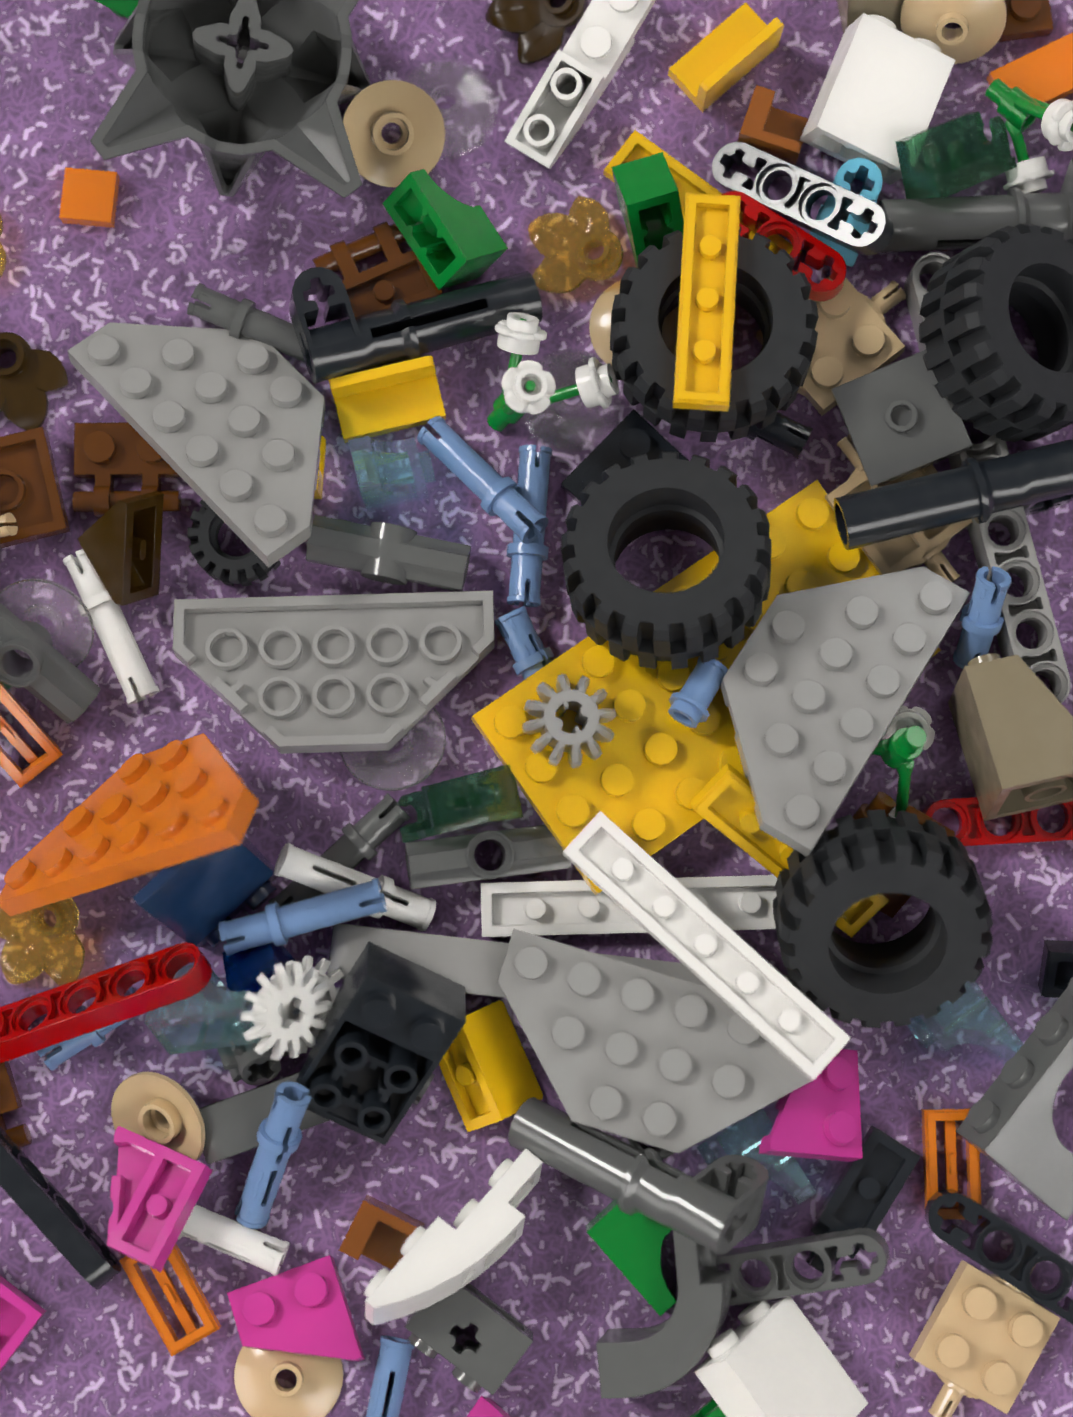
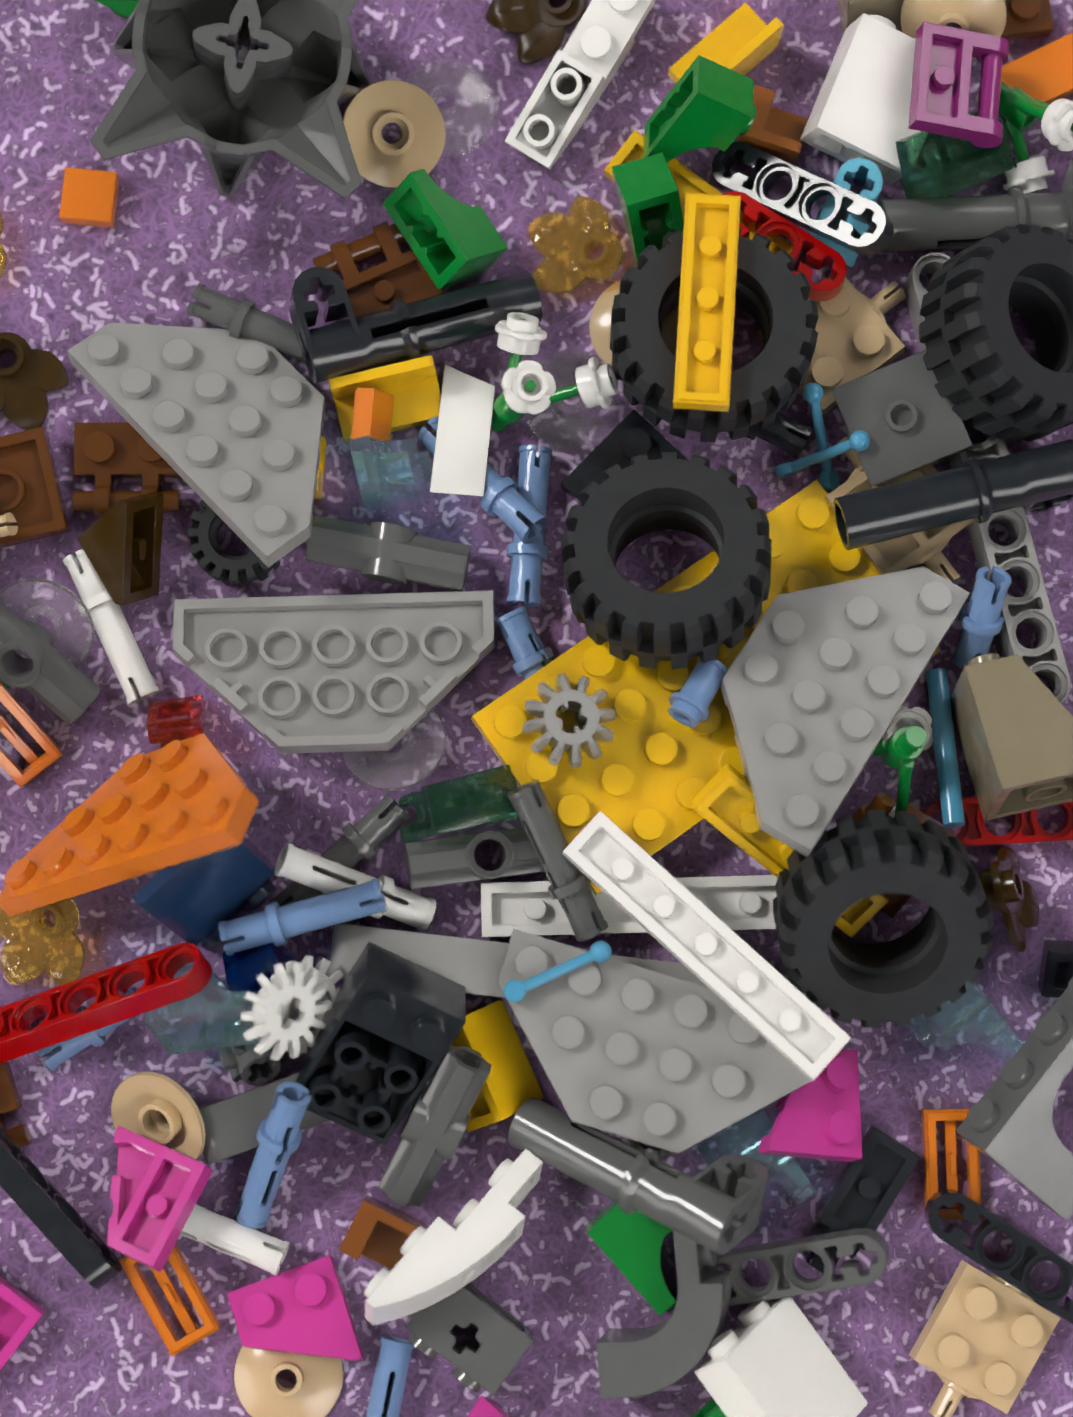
none -> clear red tile [146,695,206,748]
none -> orange tile [351,387,394,448]
none -> dark grey piece [379,1045,492,1207]
none -> white sticker [430,365,495,496]
none -> dark azure hinge [504,941,612,1002]
none -> dark grey pin [507,780,608,941]
none -> green arch [644,55,757,163]
none -> dark azure hinge [774,430,870,479]
none -> dark azure hinge [803,383,839,491]
none -> magenta plate [908,22,1009,148]
none -> dark azure bar [926,668,965,828]
none -> dark brown plate [979,847,1040,952]

